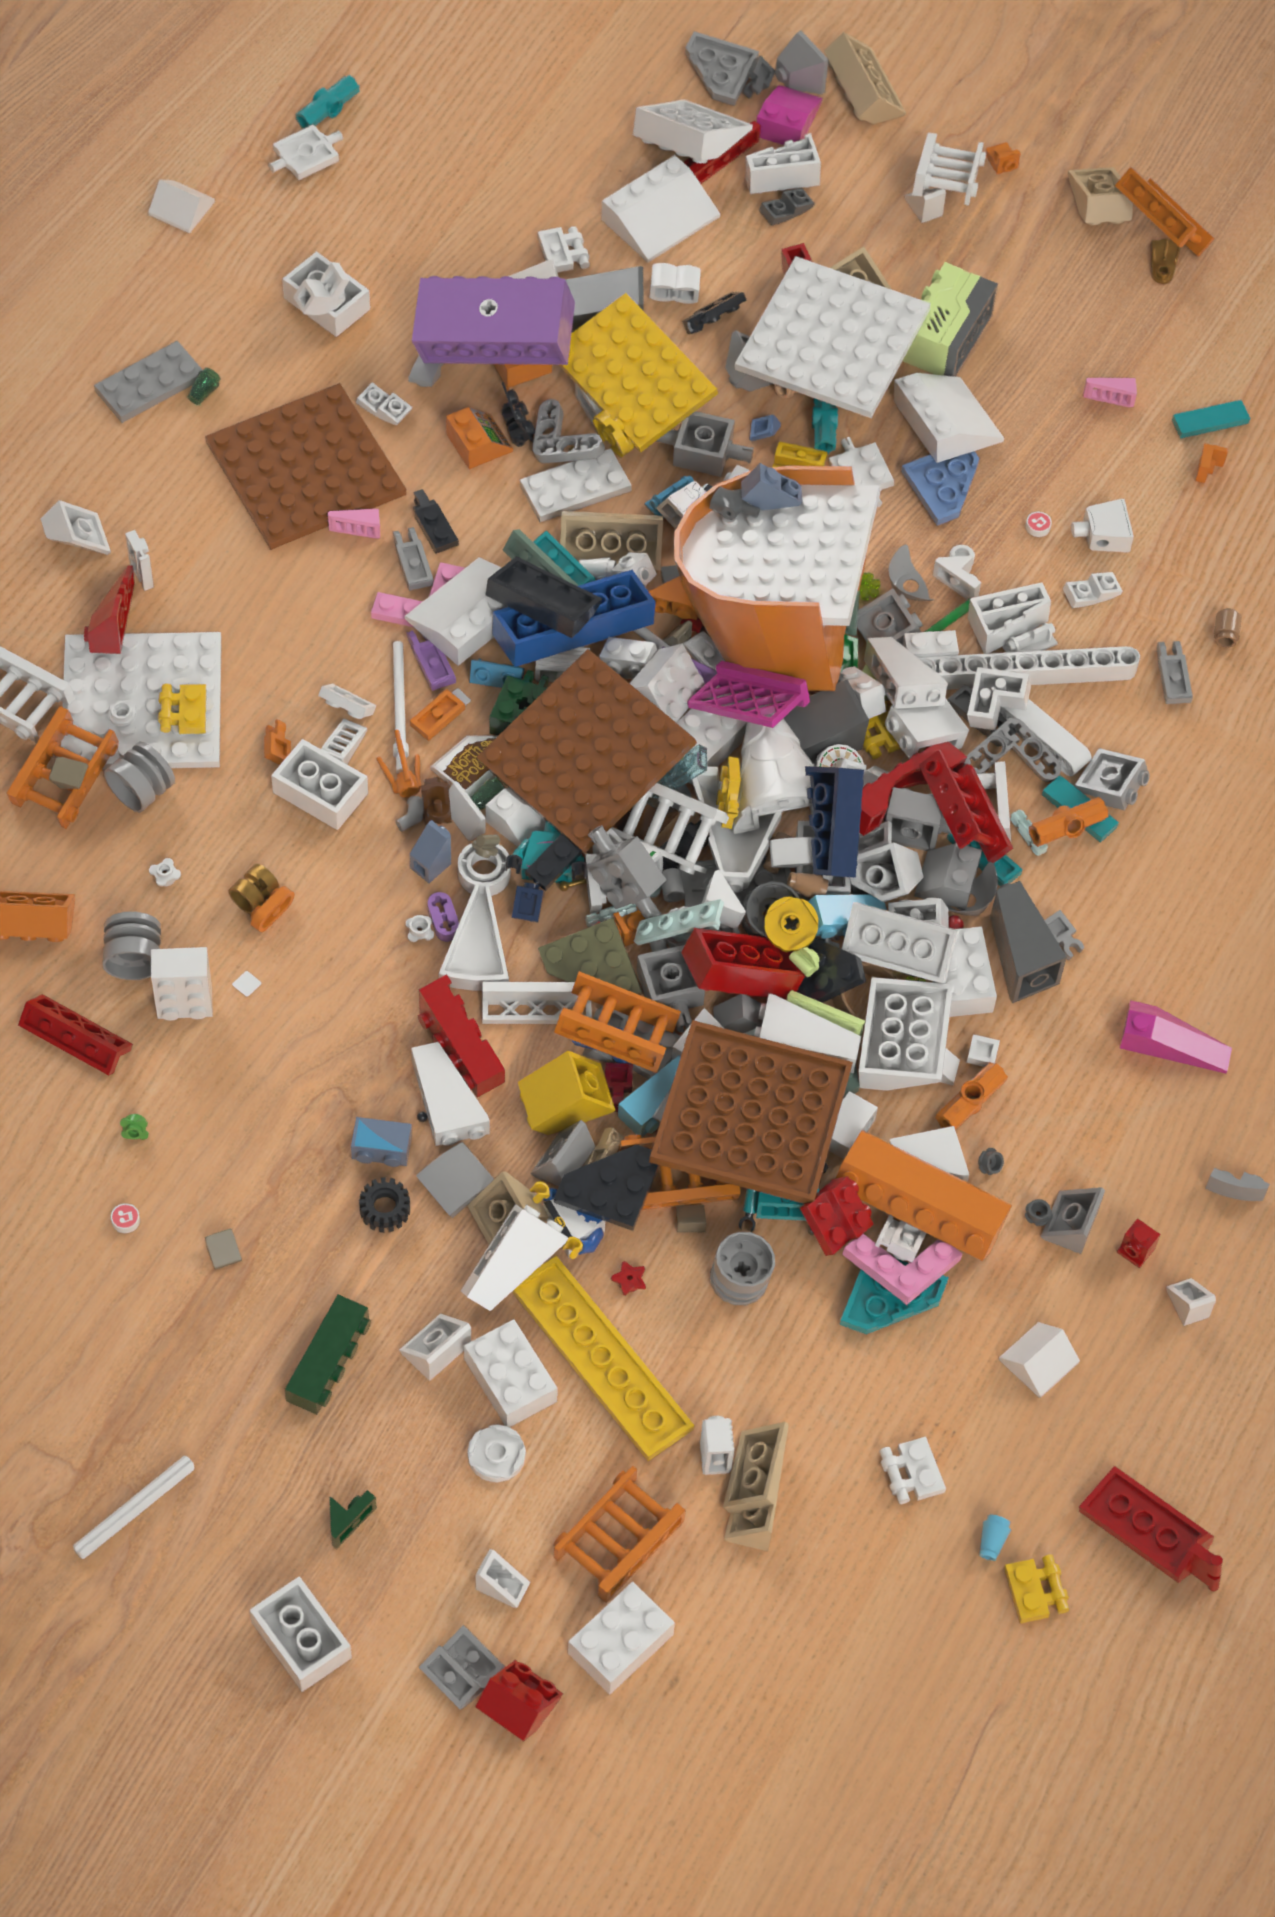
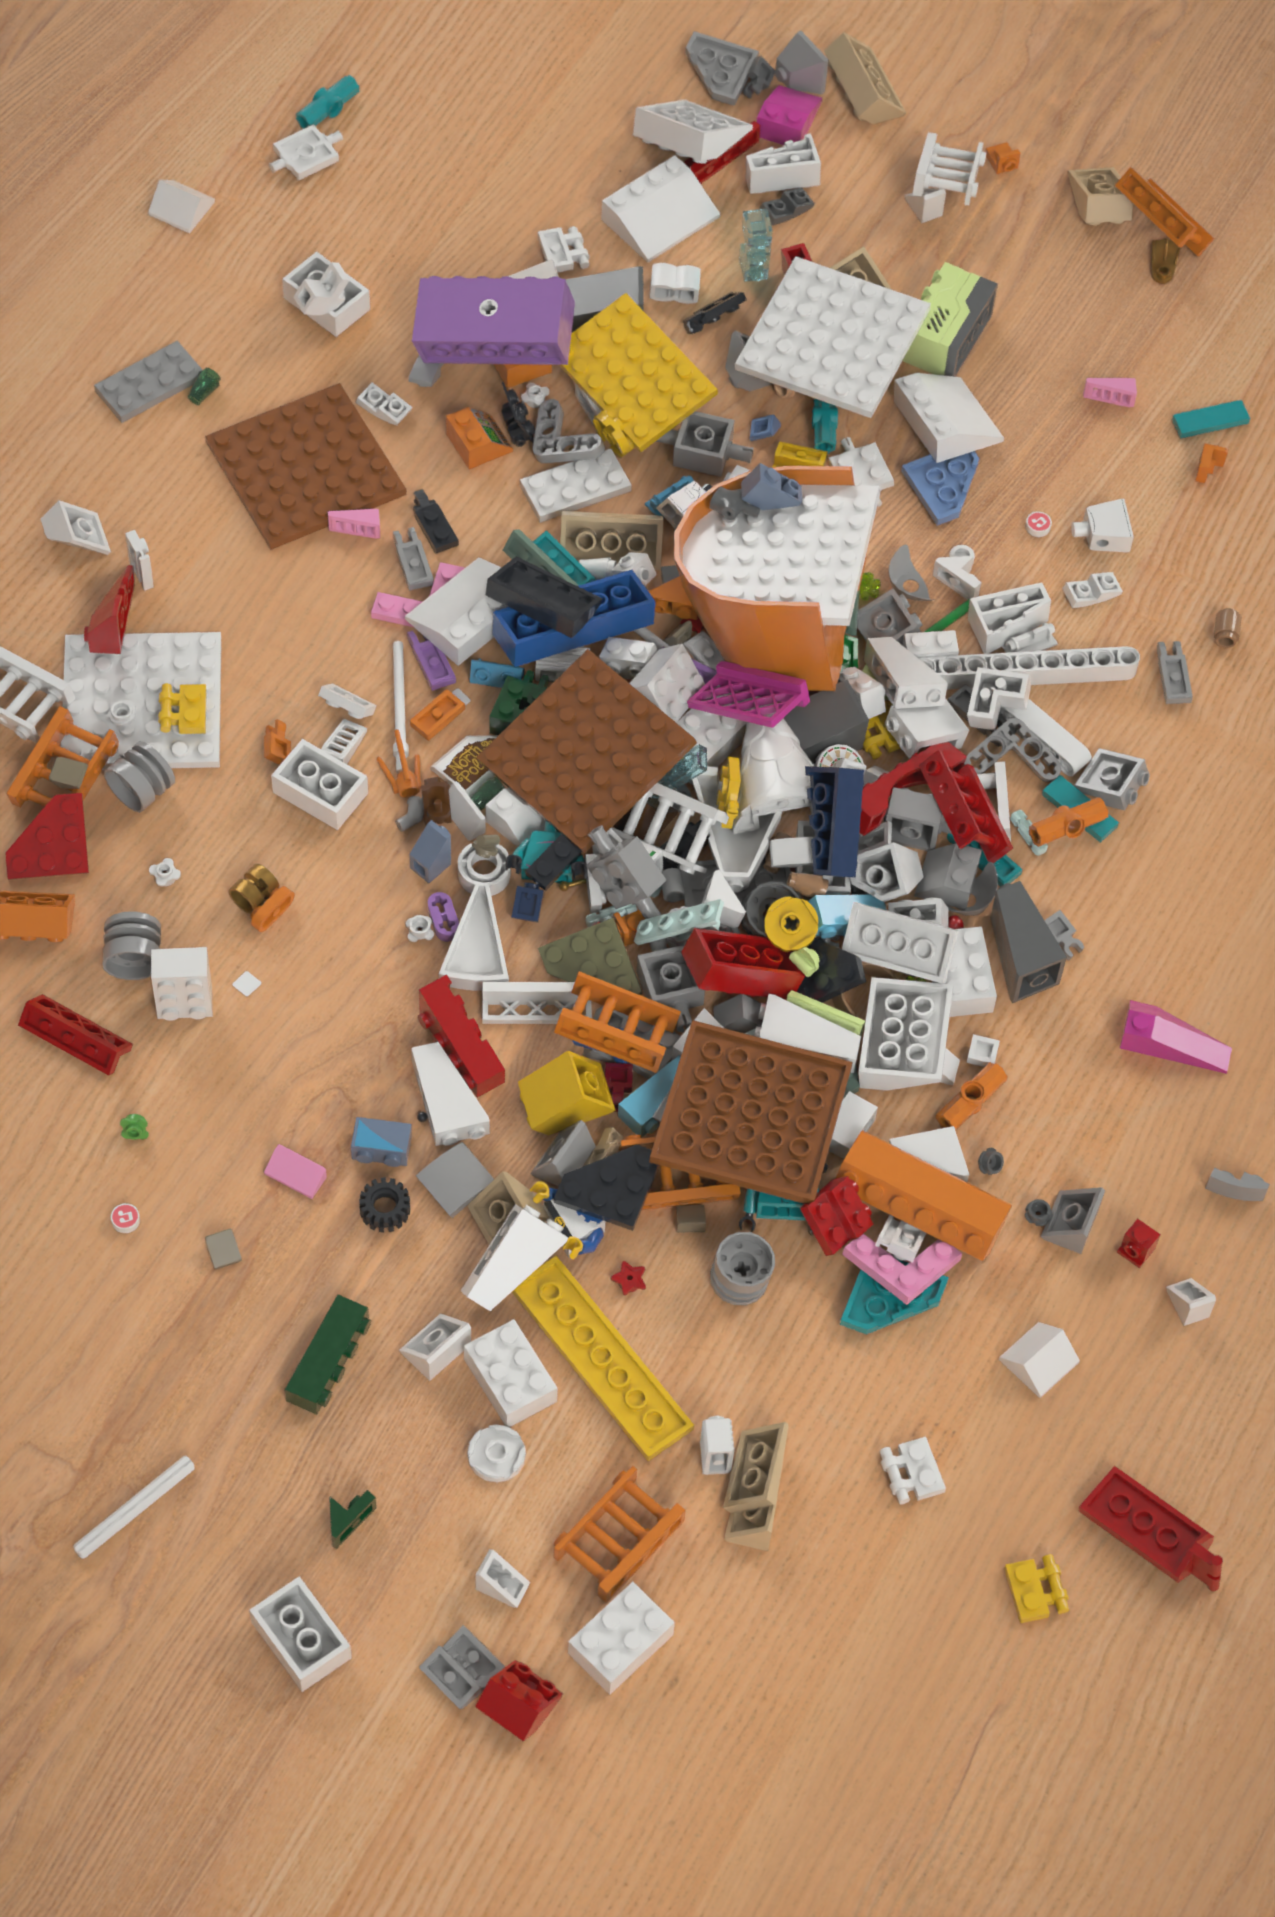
medium azure cone [979,1515,1011,1561] -> none
none -> red plate [5,793,89,880]
none -> bright pink slope [264,1144,327,1199]
none -> white plate [521,383,549,408]
none -> clear light blue arch [739,209,773,282]

